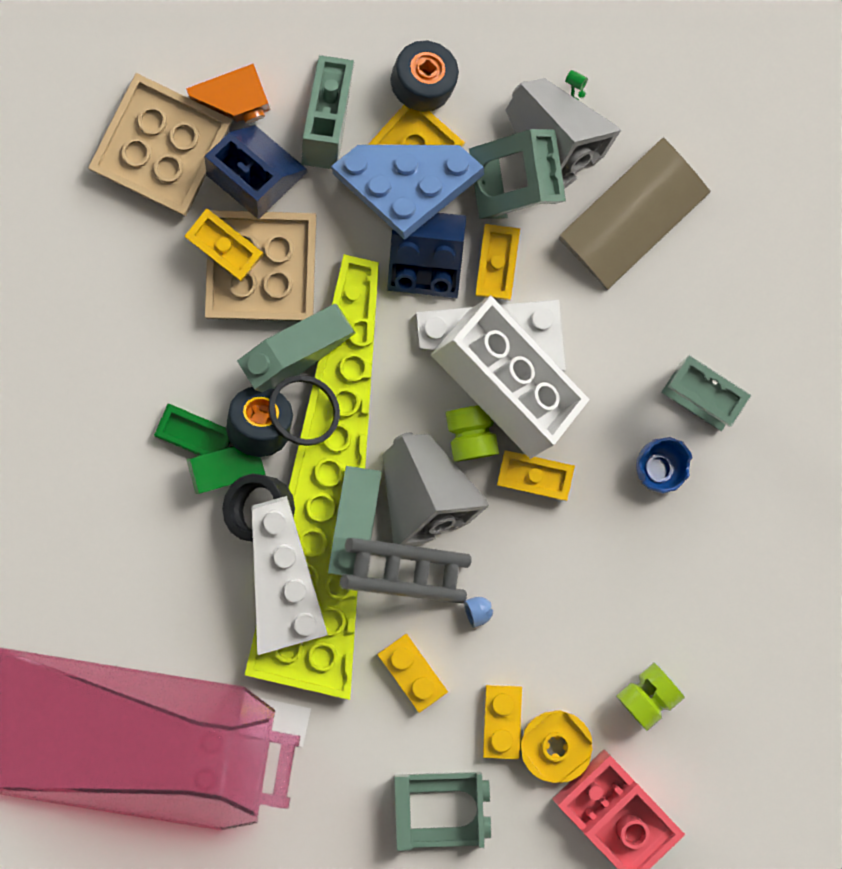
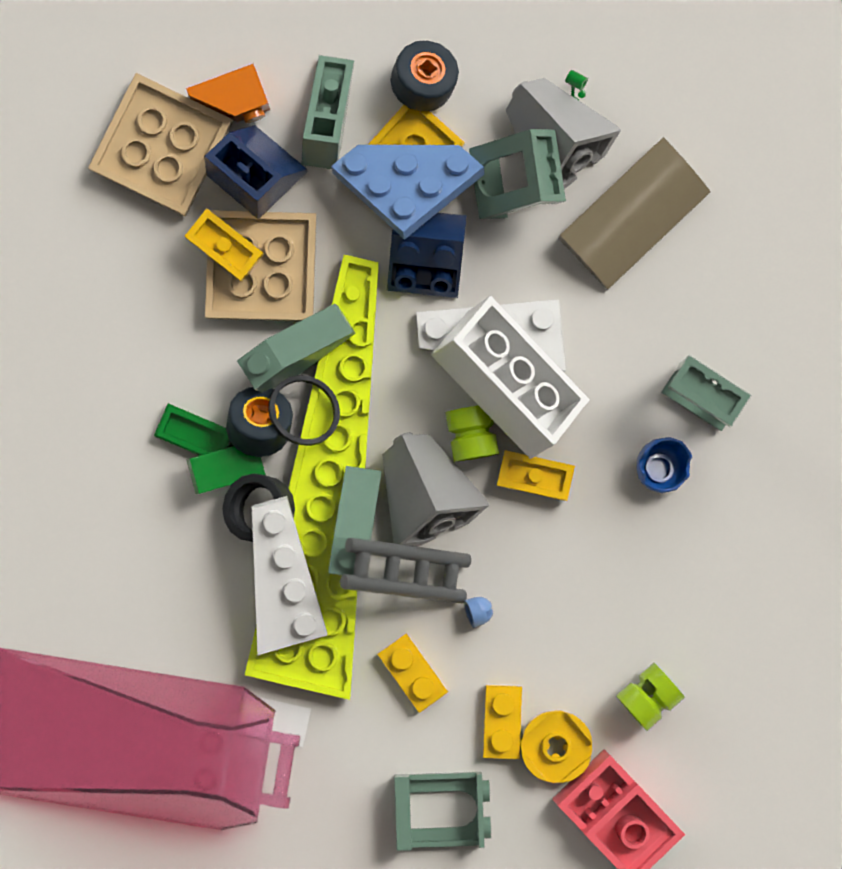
yellow plate [475,224,520,301] -> none

